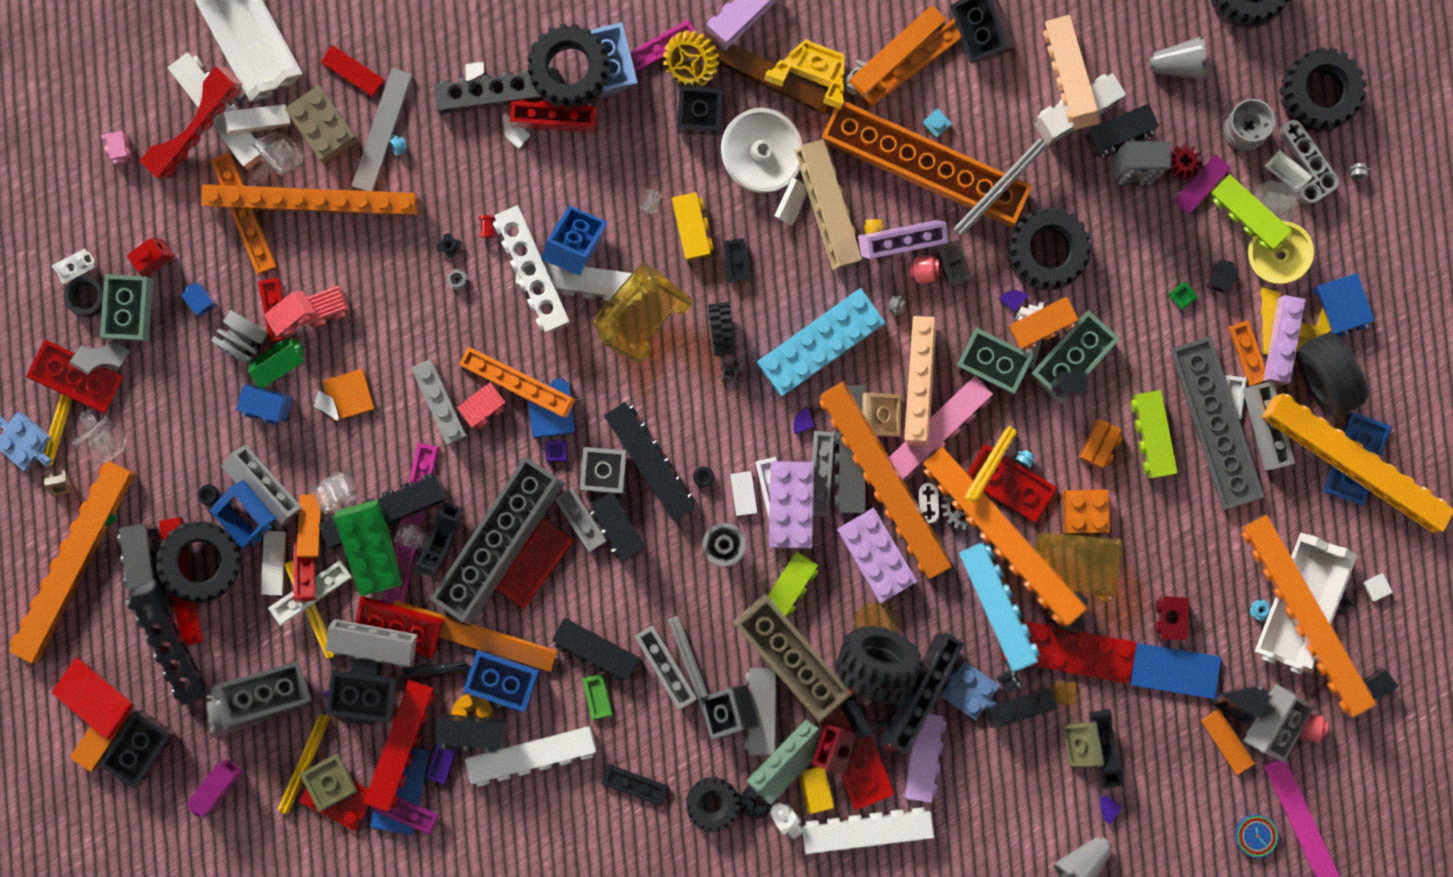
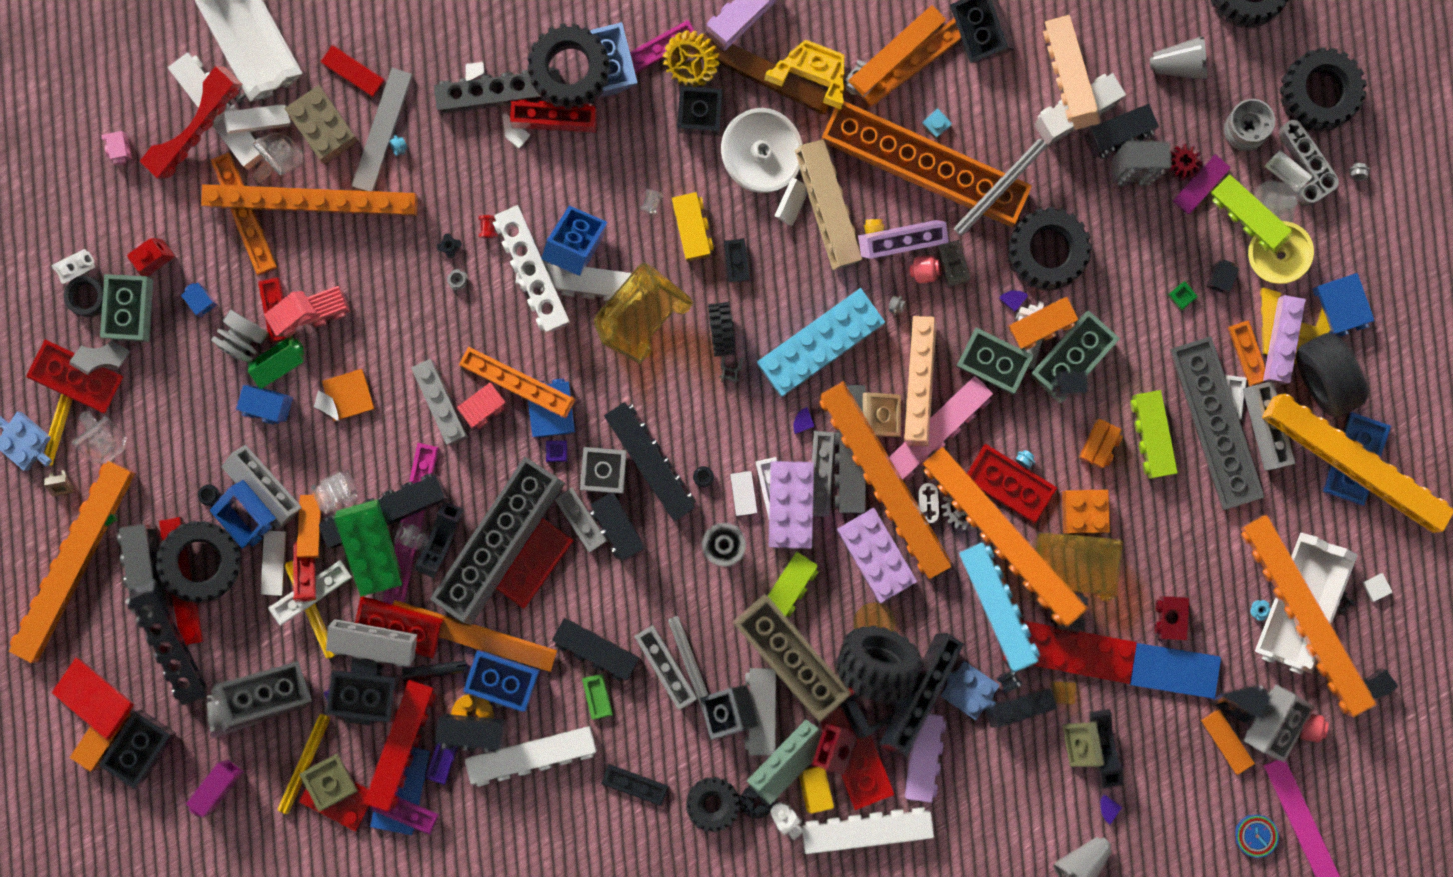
yellow axle [965,426,1017,503] -> none

